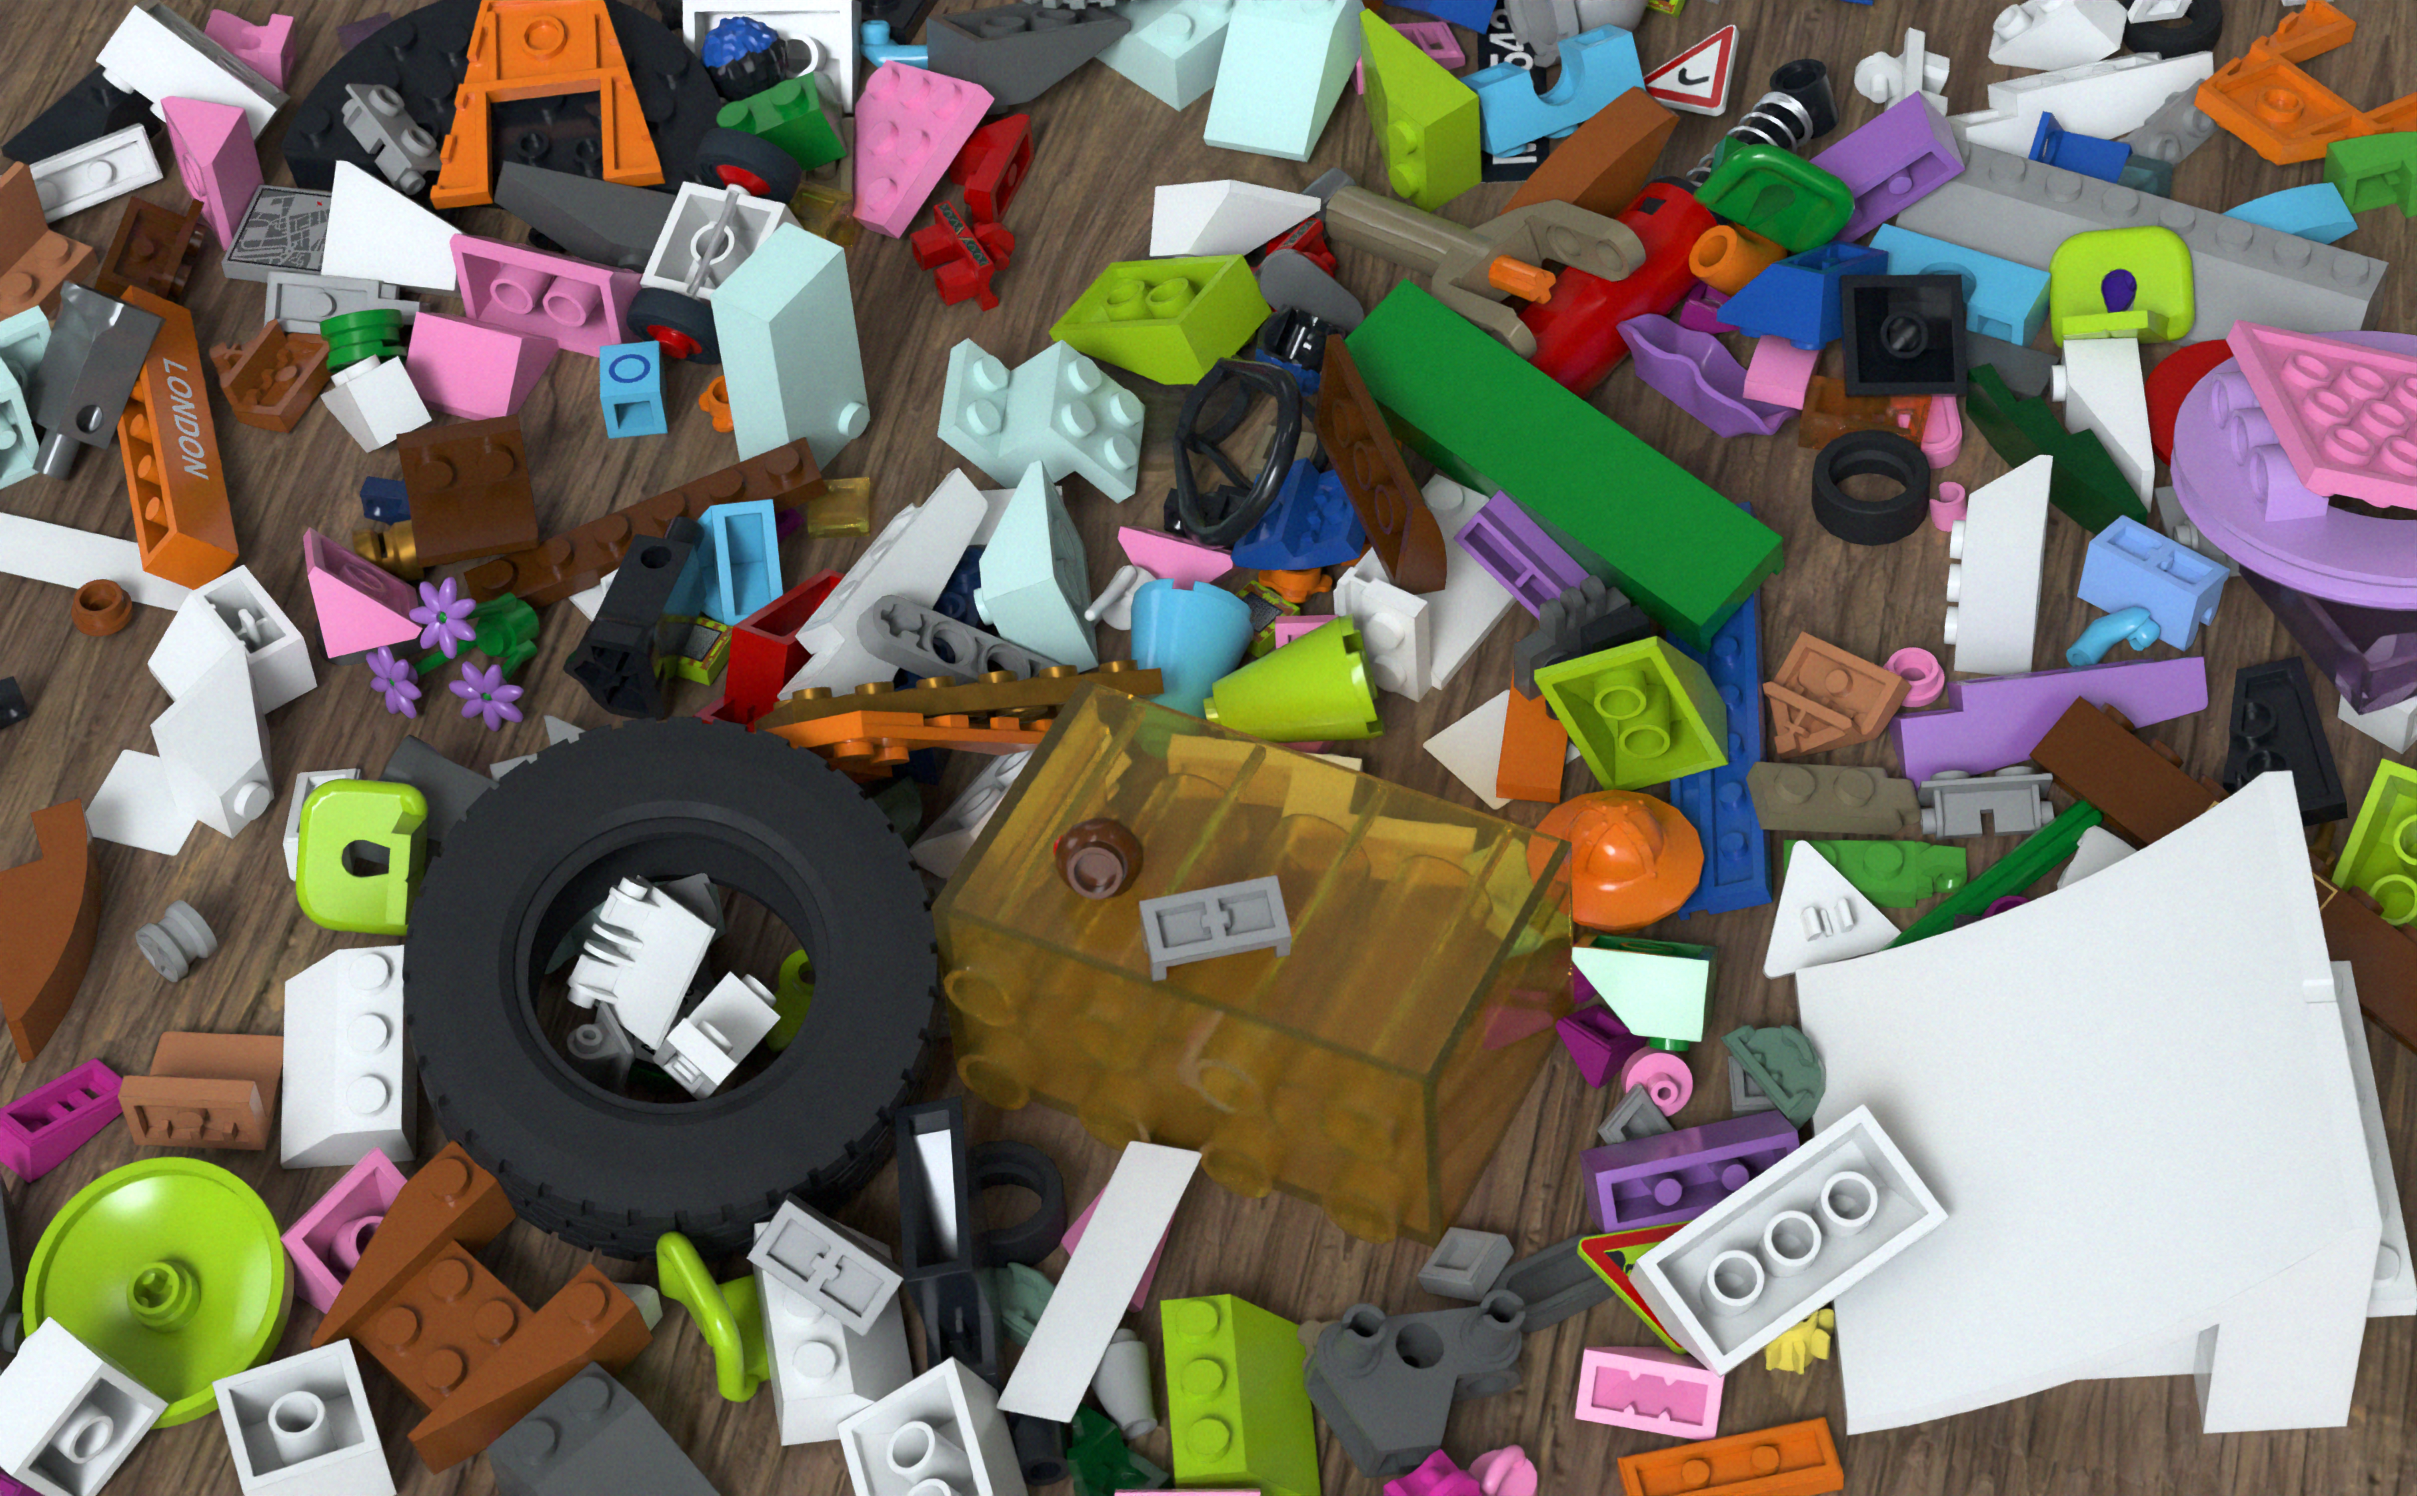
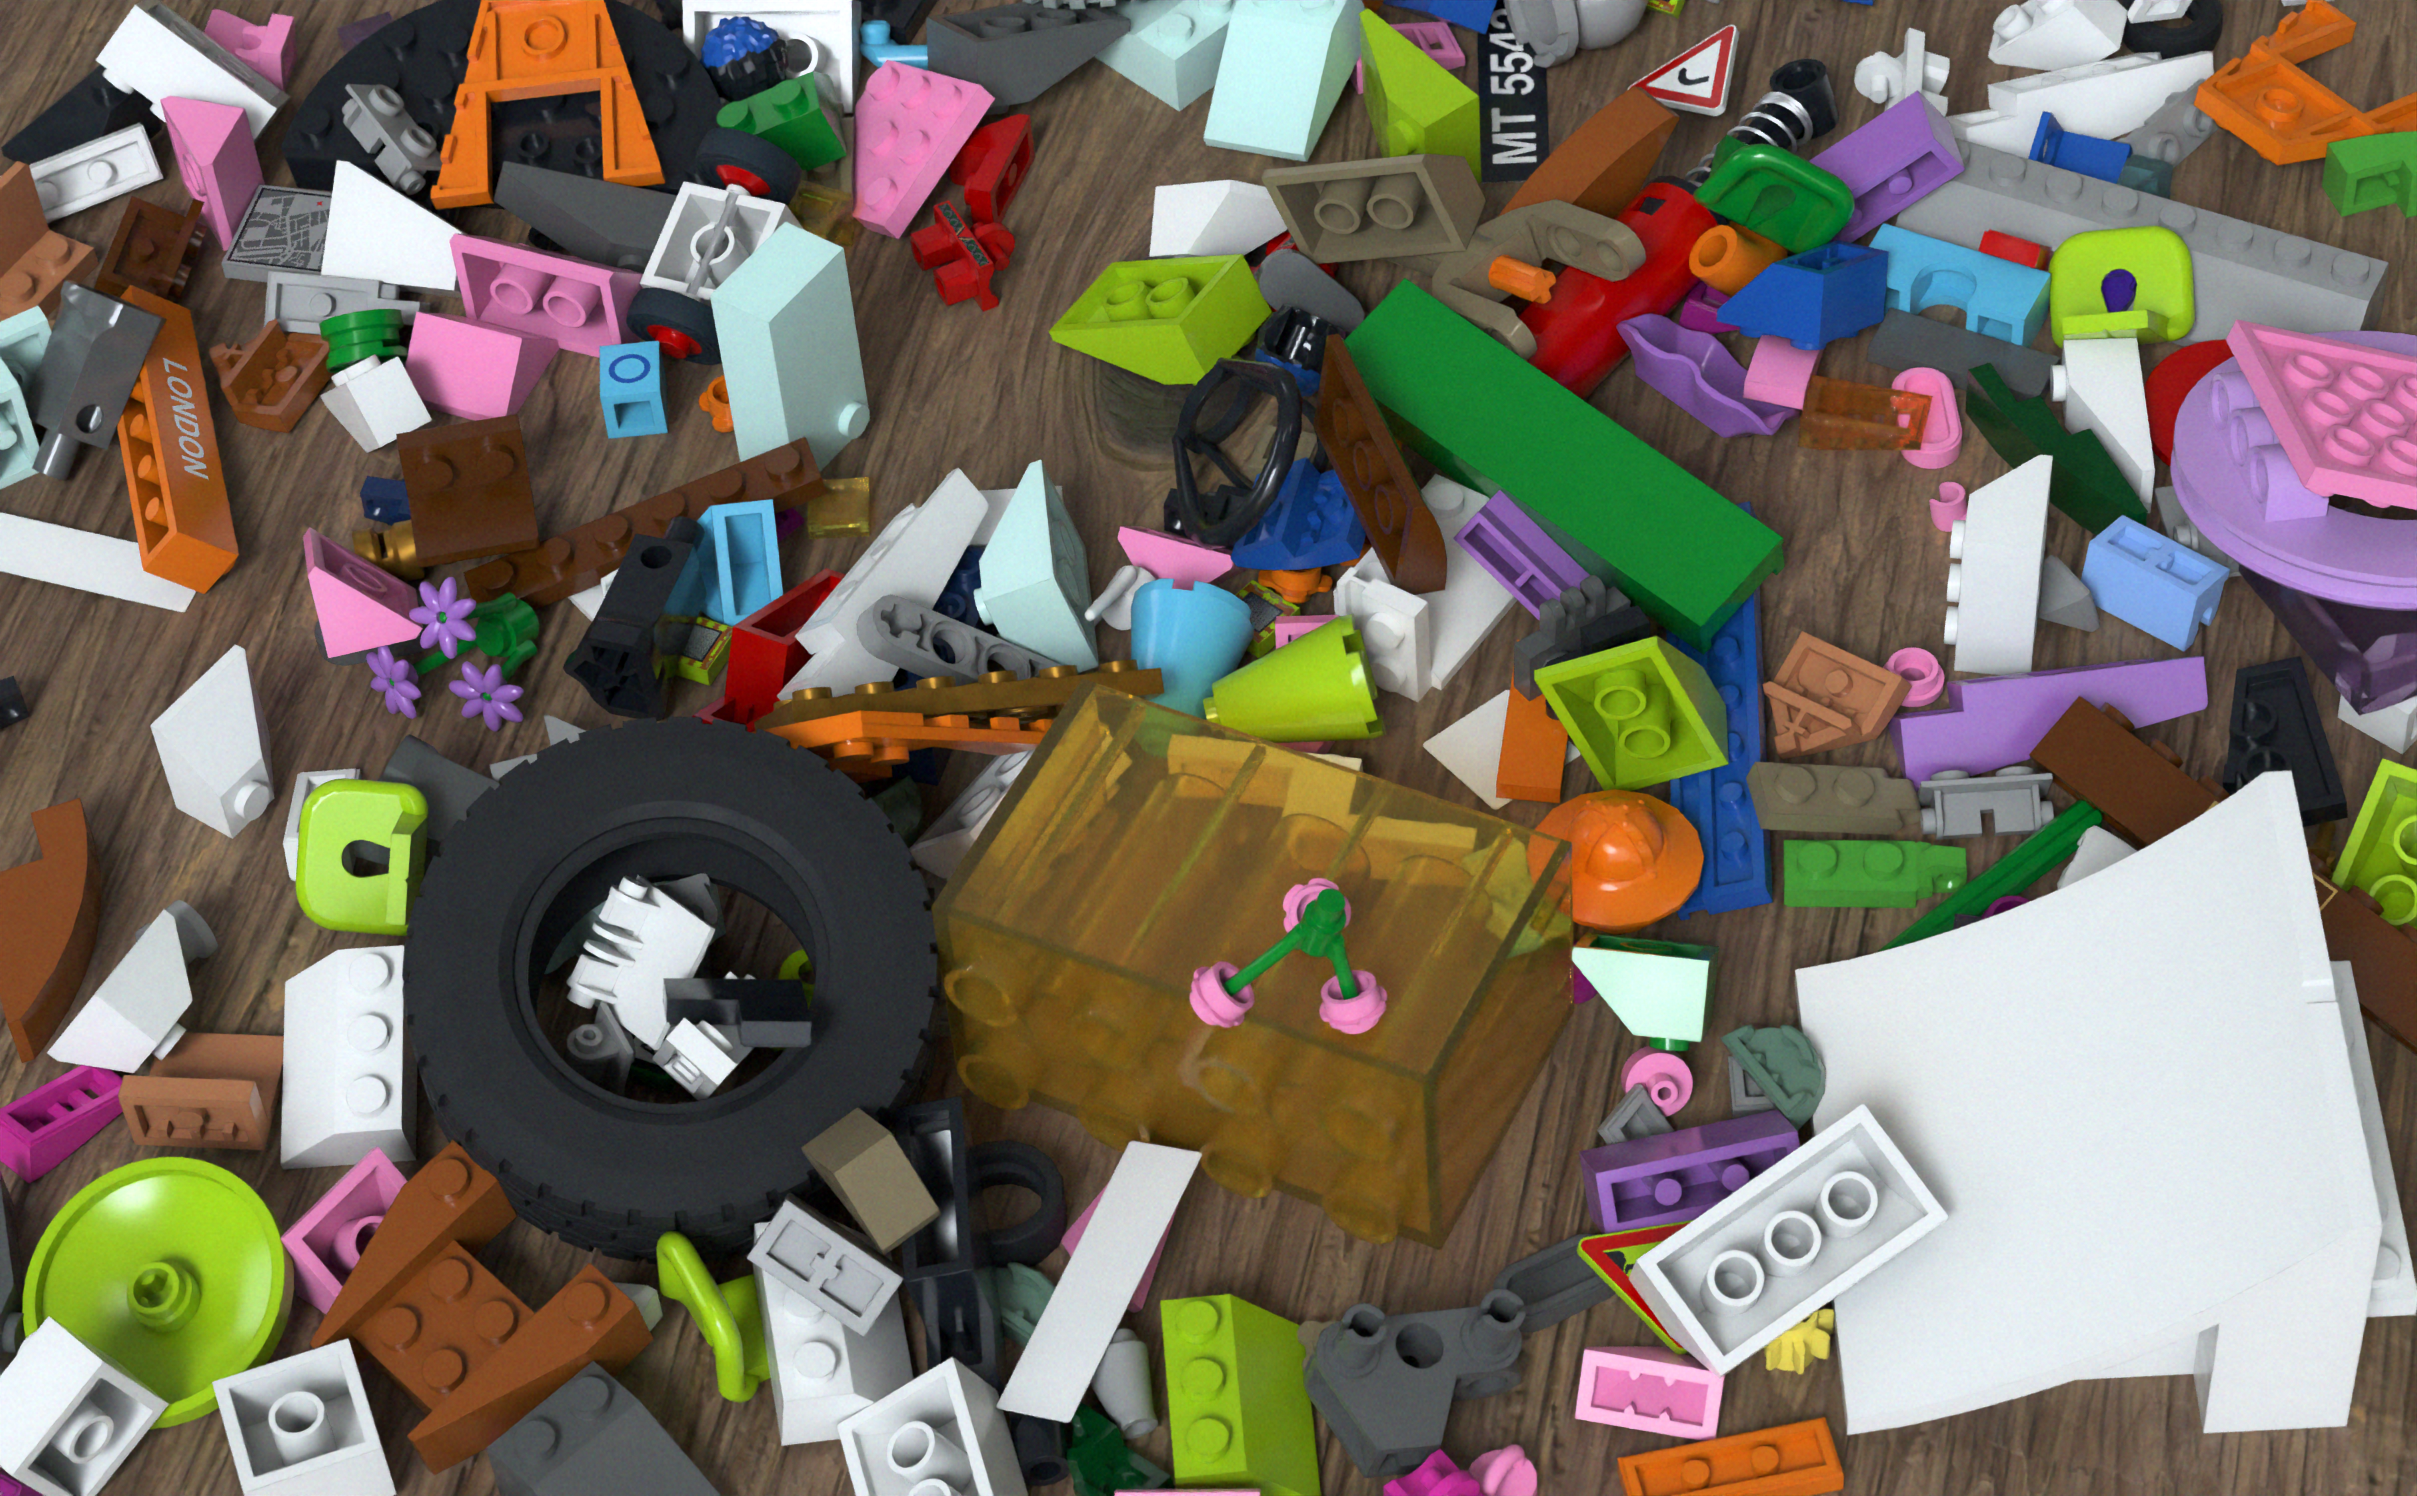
dark orange plate [71,579,134,636] -> none
white sticker [85,749,198,856] -> none
white slope [148,564,317,715] -> none
light aqua bracket [937,338,1146,504] -> none
reddish brown animal [1053,817,1144,899] -> none
light grey hinge [1139,875,1292,982] -> none
light grey tile [1417,1226,1515,1302] -> none
medium azure arch [1458,23,1646,158] -> none
magenta slope [1555,1004,1647,1089] -> none
white piece [1763,841,1902,979] -> none
black tyre [1811,429,1931,546] -> none
black slope [1839,275,1968,398] -> none
medium azure arm [2066,606,2160,667] -> none
medium azure slope [2222,183,2359,245] -> none
none -> white slope [47,909,193,1073]
none -> black tile [663,978,812,1047]
none -> dark tan slope [801,1107,941,1255]
none -> plant [1190,878,1388,1034]
none -> dark tan slope [1261,154,1486,264]
none -> red tile [1978,229,2054,272]
none -> light grey slope [2038,555,2100,632]

